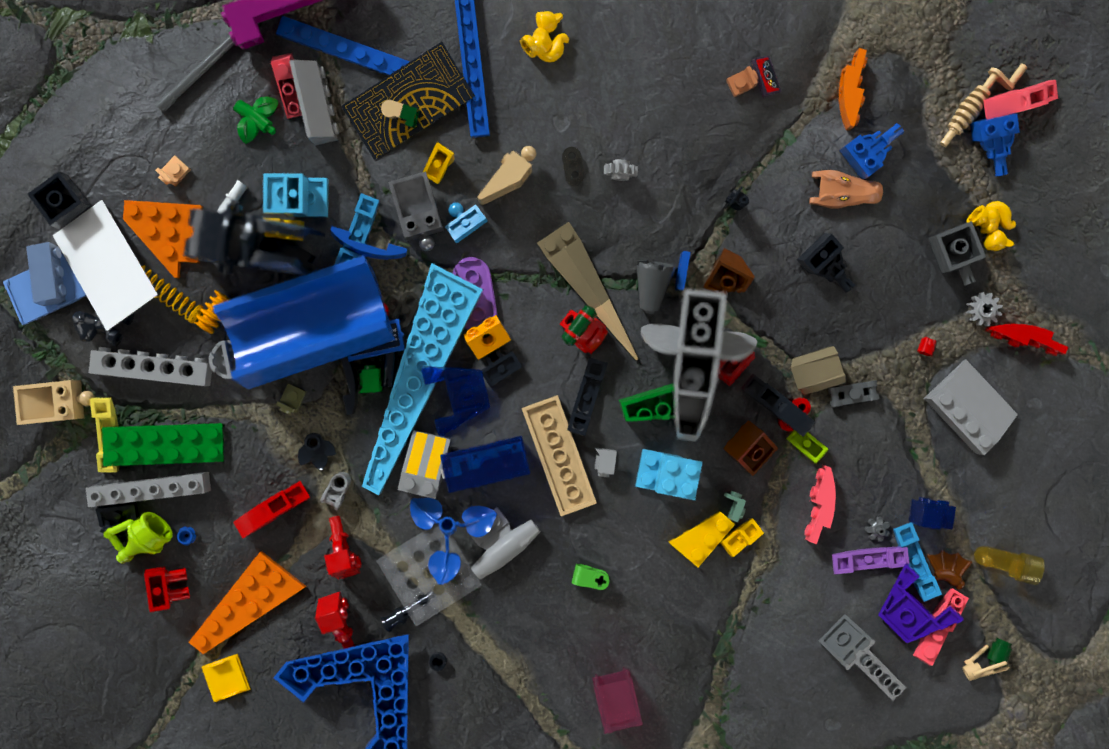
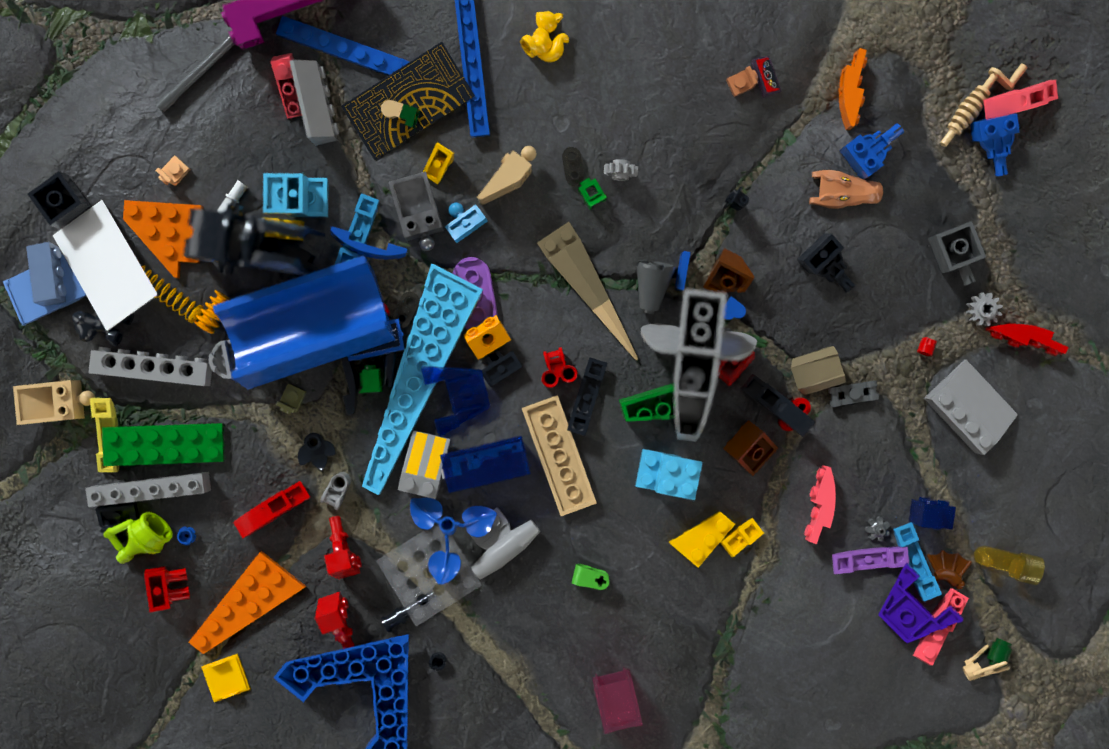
green plant [233,97,278,144] -> none
red piece [560,305,608,354] -> none
light grey window [595,448,617,477] -> none
sand green bracket [724,491,746,522] -> none
lime slope [787,430,829,465] -> none
dark grey bracket [819,614,906,701] -> none
yellow animal [967,201,1016,251] -> none
none -> red piece [542,347,577,387]
none -> green window [578,178,607,210]
none -> blue tile [724,296,746,320]

